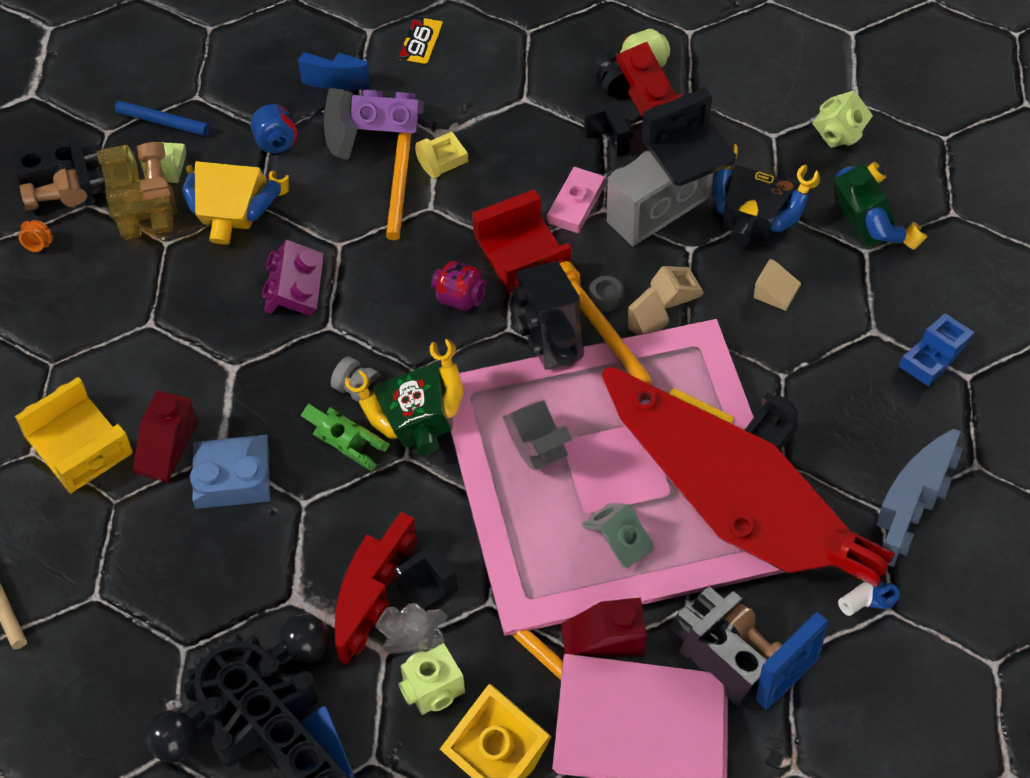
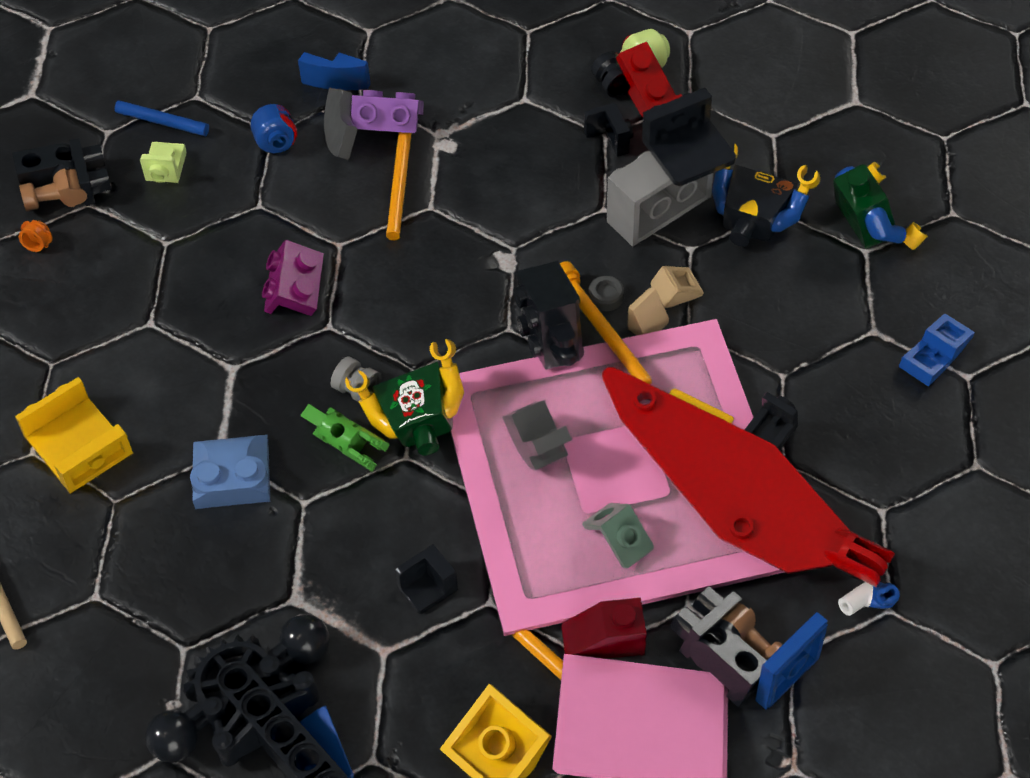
clear yellow hips [96,142,178,239] -> none
dark red slope [133,390,198,483] -> none
yellow torso [182,161,289,245] -> none
red slope [335,512,418,665] -> none
clear hips [375,603,448,654] -> none
yellowish green brick [398,643,465,715] -> none
sticker [399,17,443,64] -> none
light yellow tile [415,132,468,179] -> none
magenta head [431,261,486,311] -> none
red panel [472,189,571,294] -> none
bright pink plate [547,167,605,234] -> none
tan slope [754,259,801,311] -> none
yellowish green brick [812,90,873,148] -> none
sand blue slope [876,429,963,567] -> none

